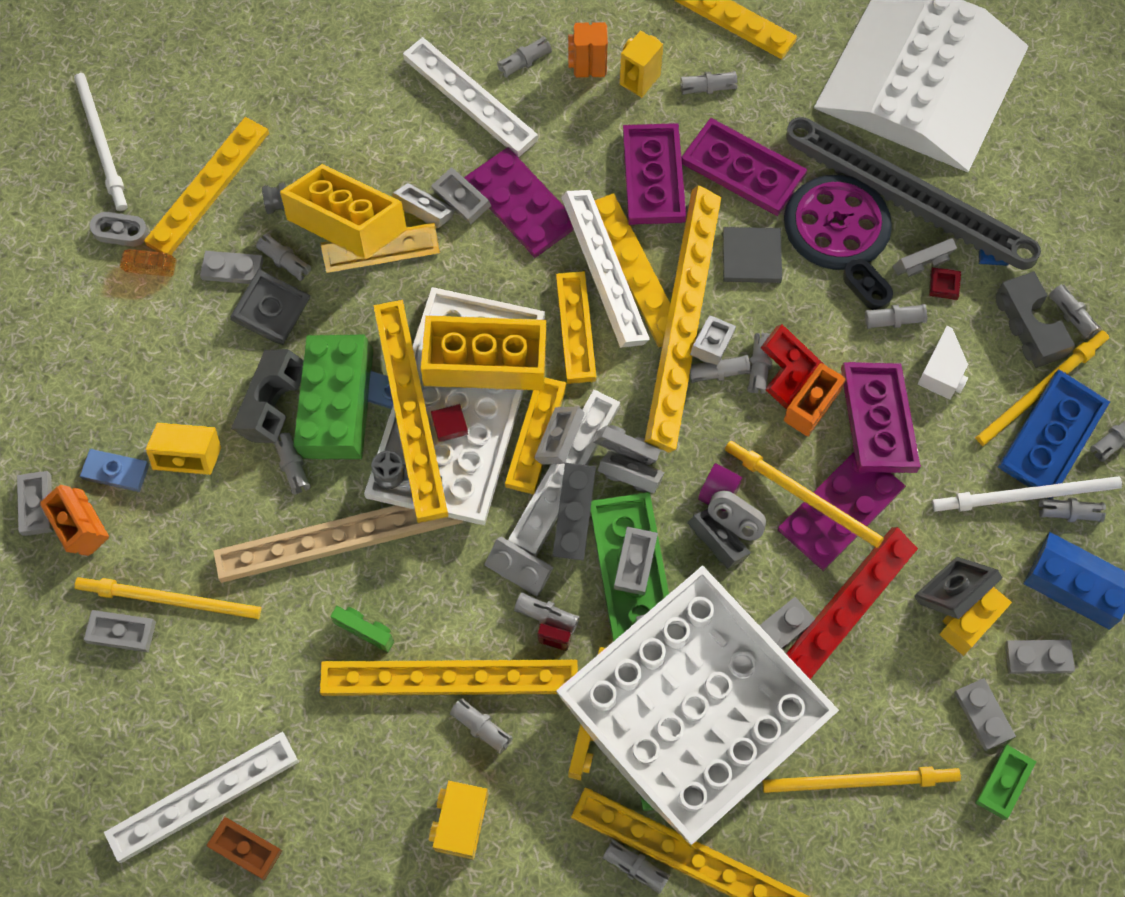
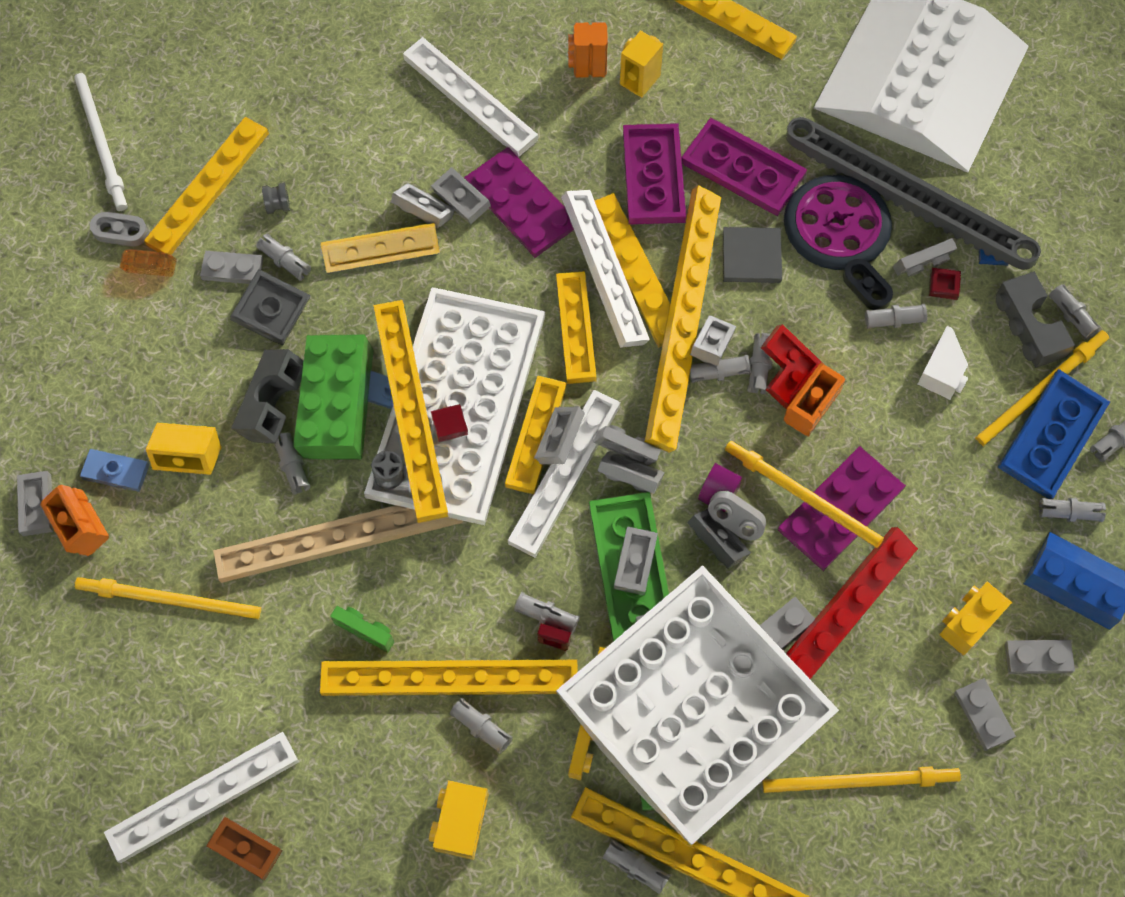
light grey plate [84,610,156,653] -> none
yellow brick [280,164,407,260] -> none
yellow brick [421,315,546,391] -> none
light grey plate [484,536,554,597] -> none
light grey pin [497,36,552,78] -> none
dark grey arch [553,463,596,561] -> none
light grey pin [680,71,737,95] -> none
magenta plate [841,362,921,473] -> none
dark grey tile [914,557,1002,619] -> none
white bar [932,476,1122,512] -> none
bright green plate [975,745,1037,820] -> none

